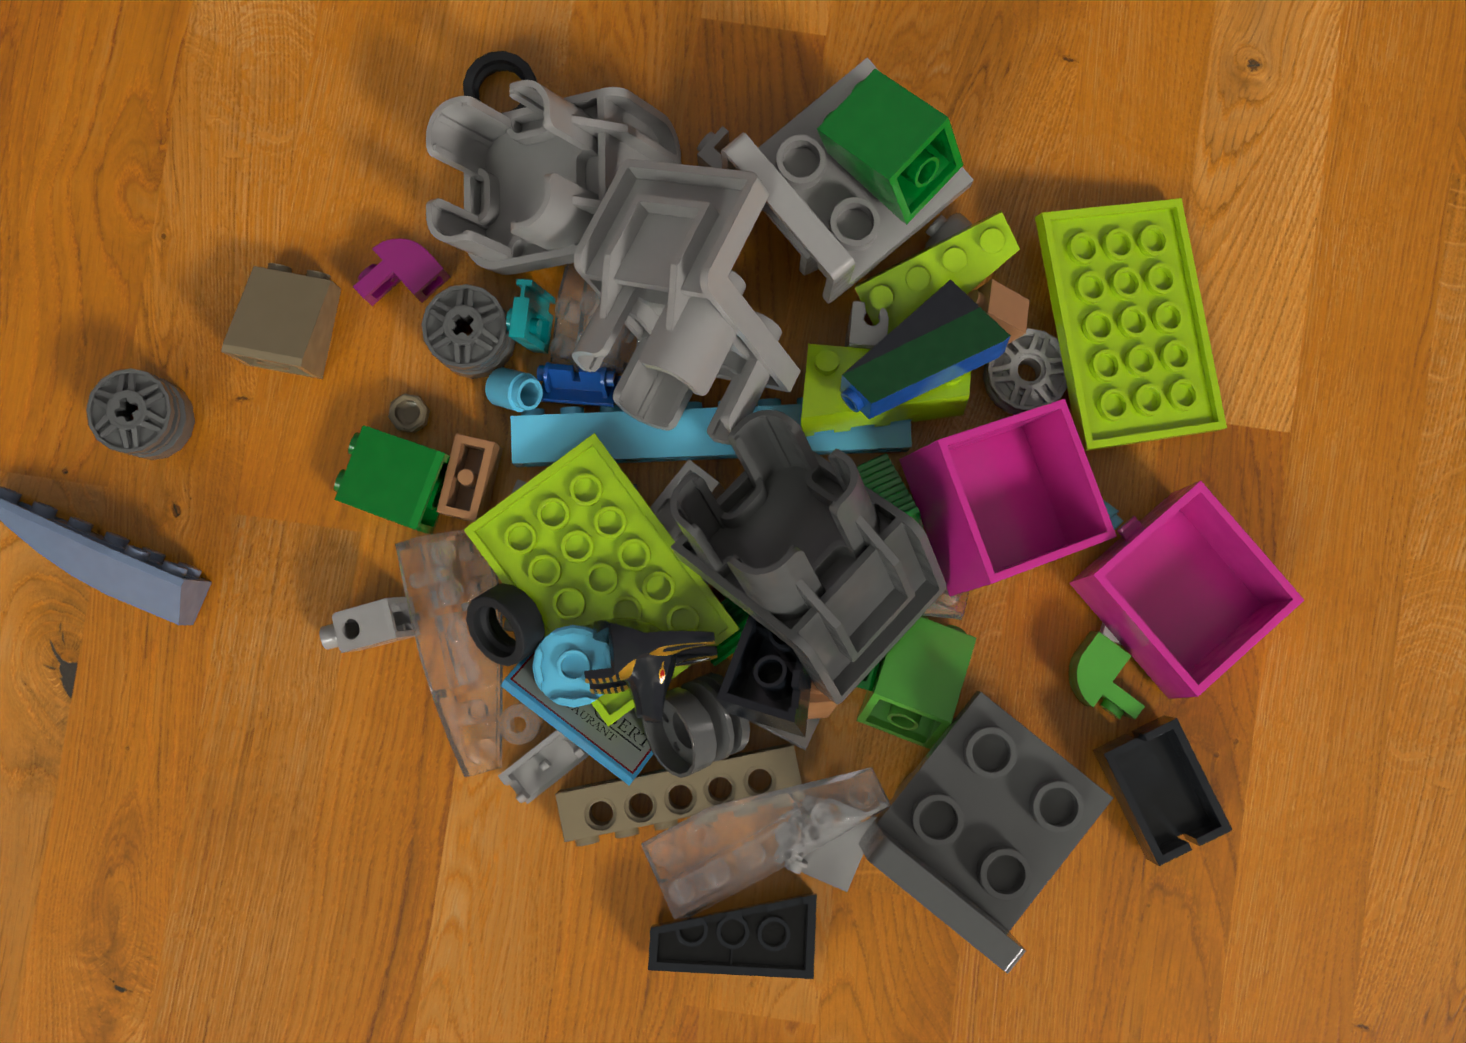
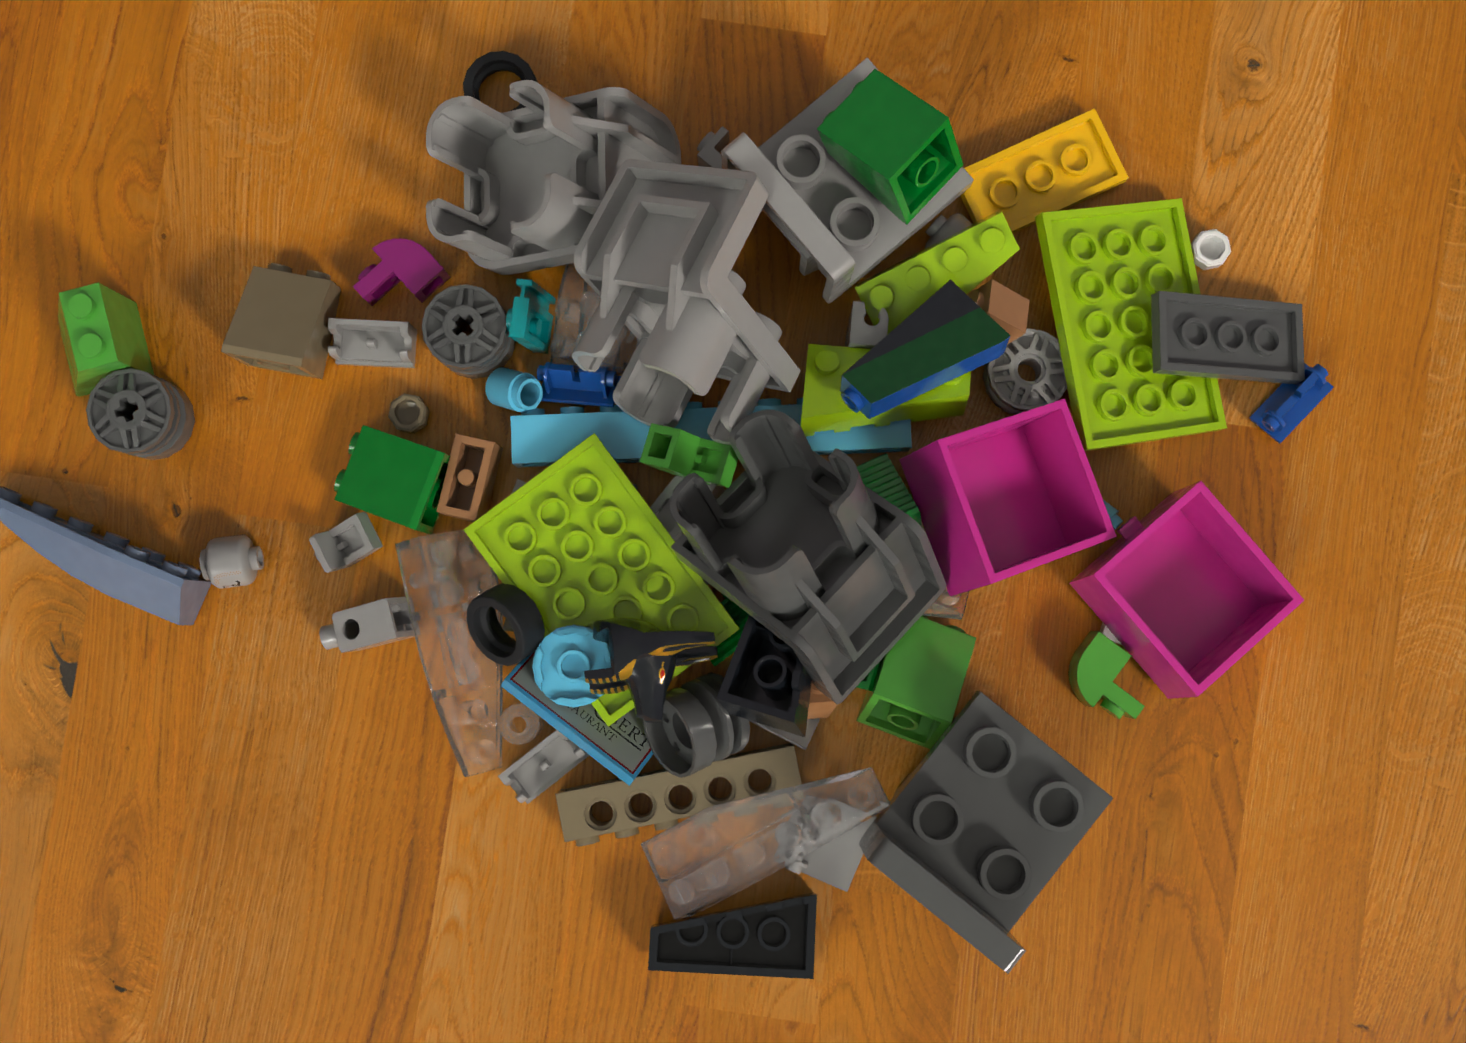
black piece [1093,715,1232,866] -> none
none -> bright green slope [58,282,154,397]
none -> light grey head [199,535,264,589]
none -> light grey bracket [309,511,383,573]
none -> light grey hinge [328,318,417,368]
none -> bright green brick [640,423,739,488]
none -> yellow plate [960,108,1129,233]
none -> dark grey plate [1151,291,1305,384]
none -> white tile [1191,229,1231,270]
none -> blue hinge [1249,363,1334,444]

